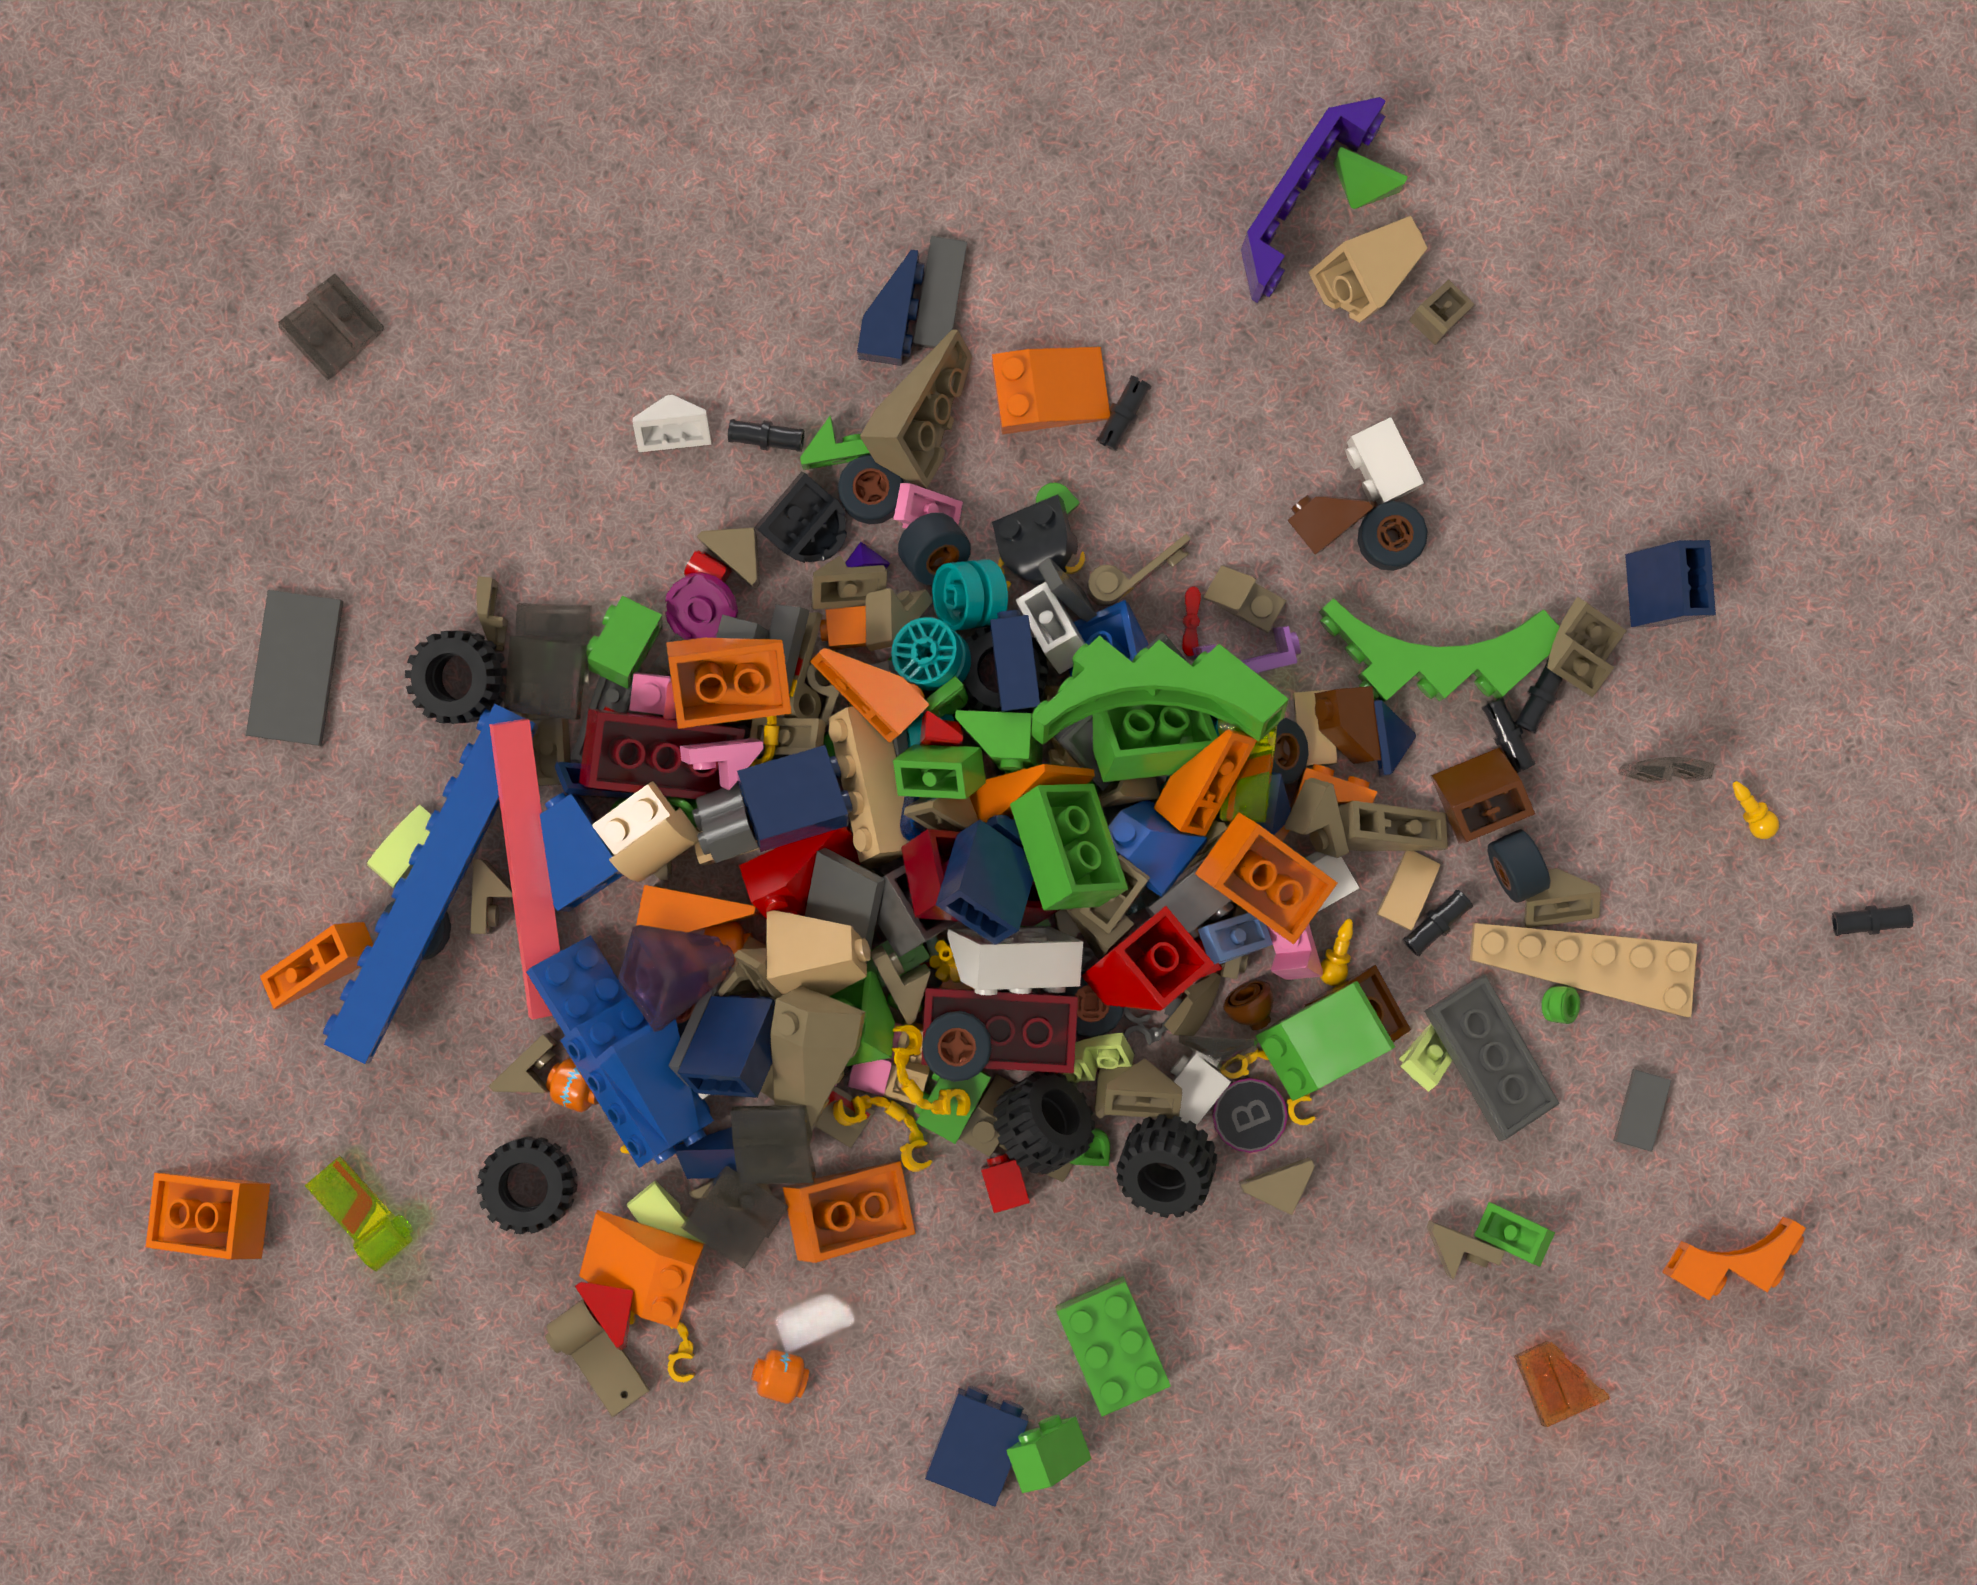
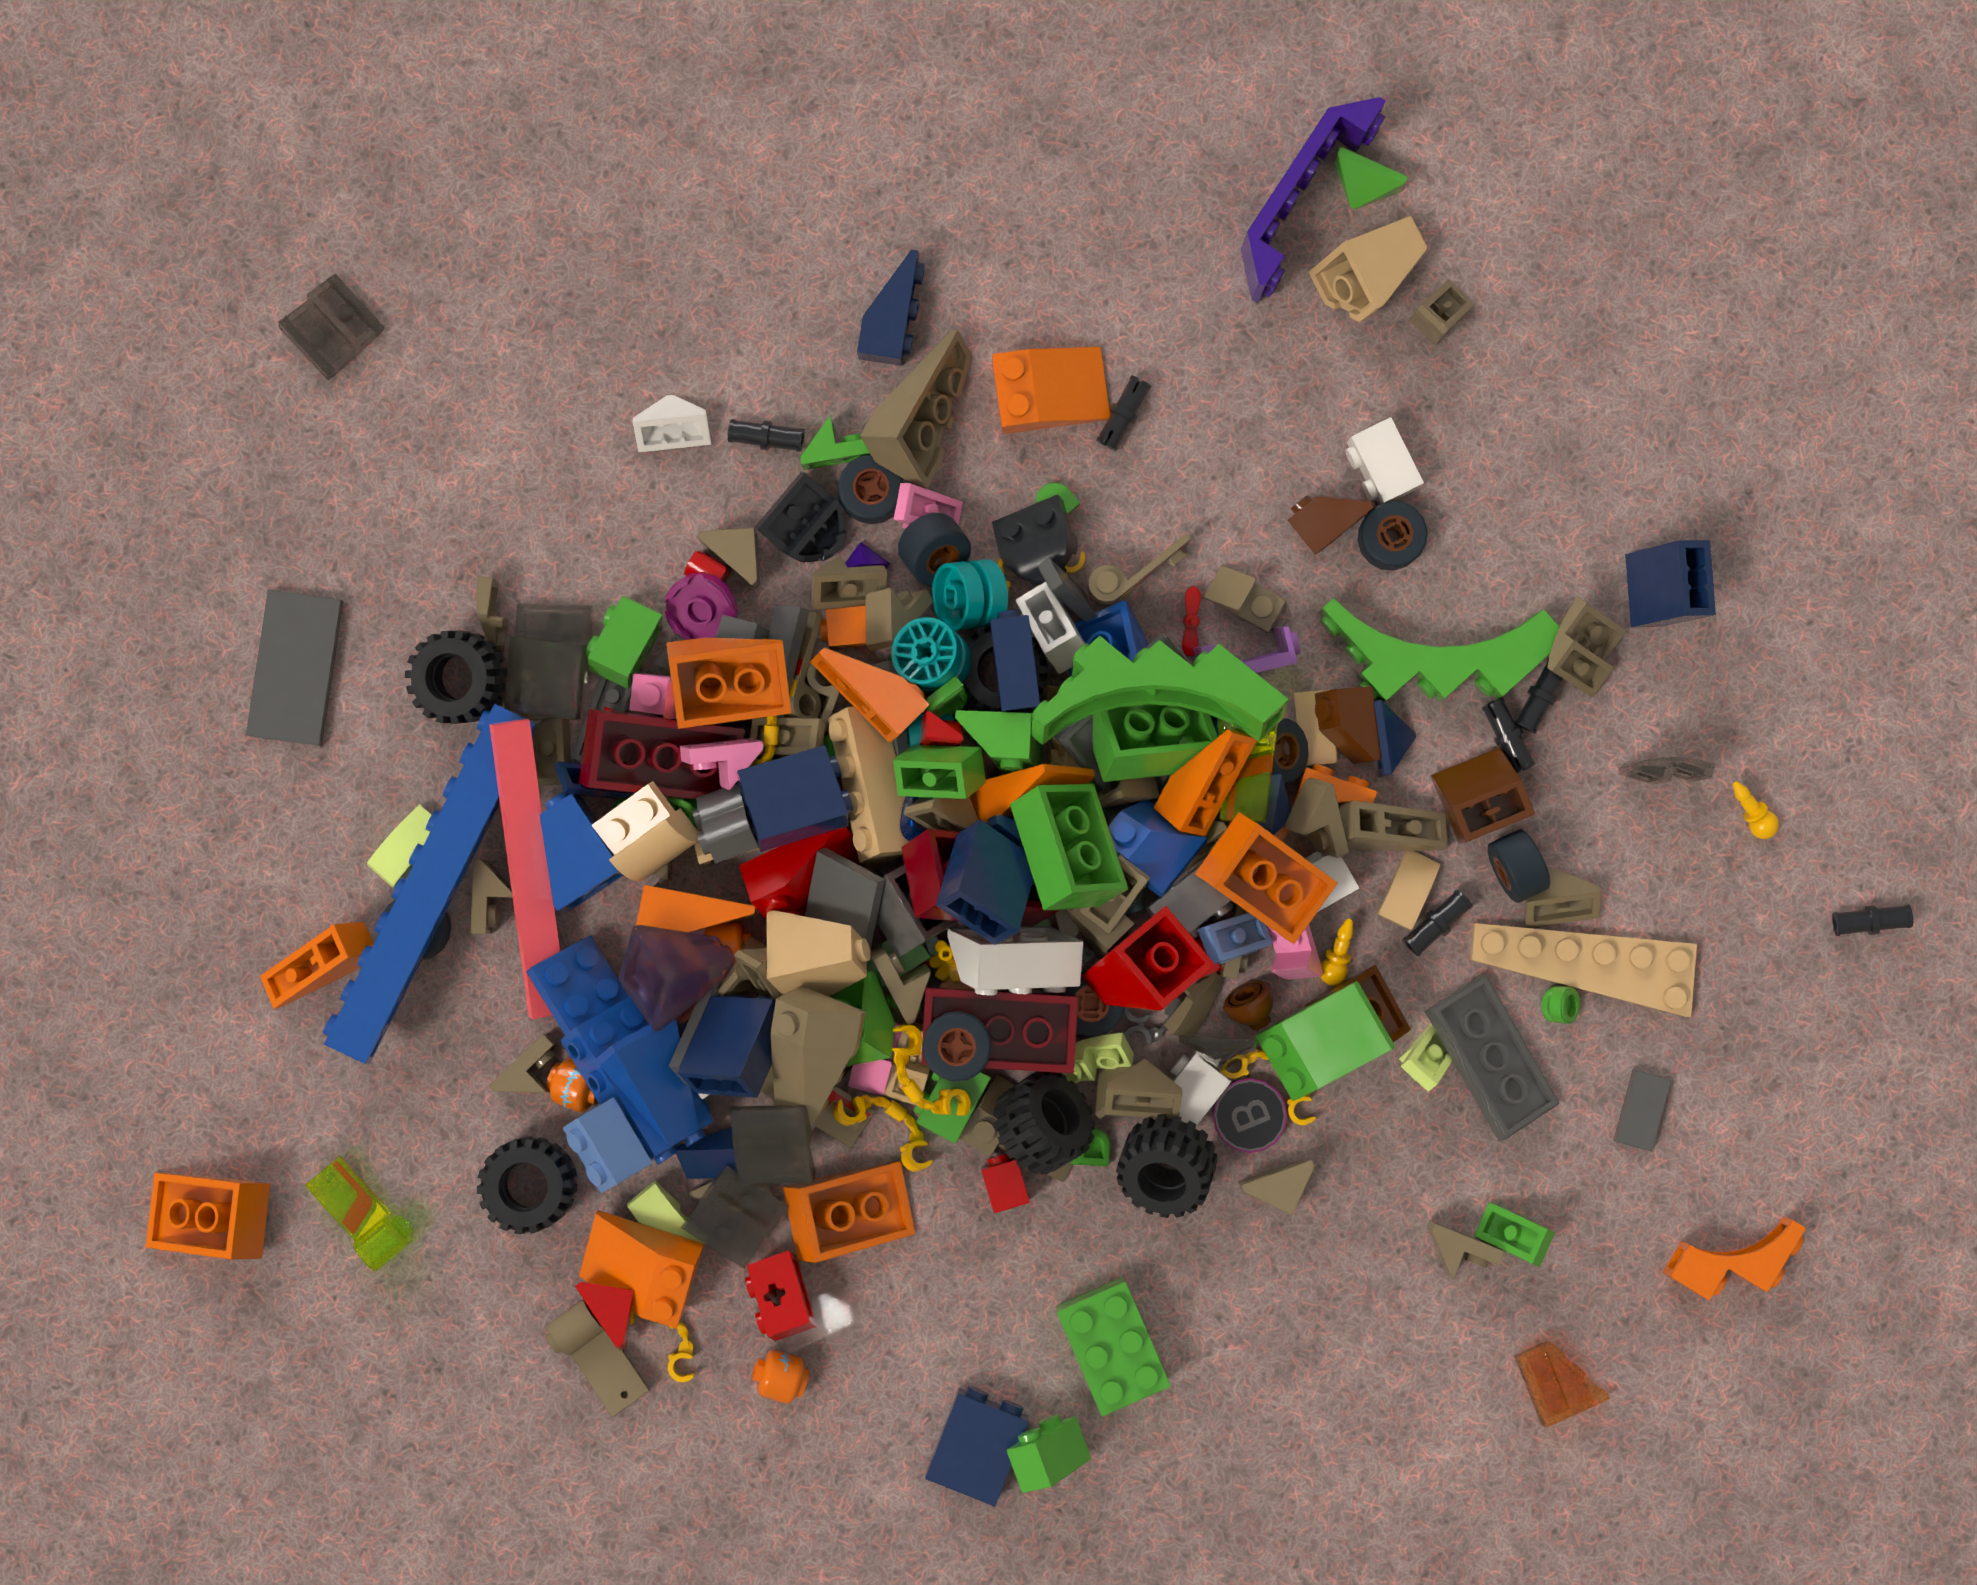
dark grey tile [913,236,967,349] -> none
none -> medium blue slope [562,1097,652,1194]
none -> red brick [745,1250,818,1341]

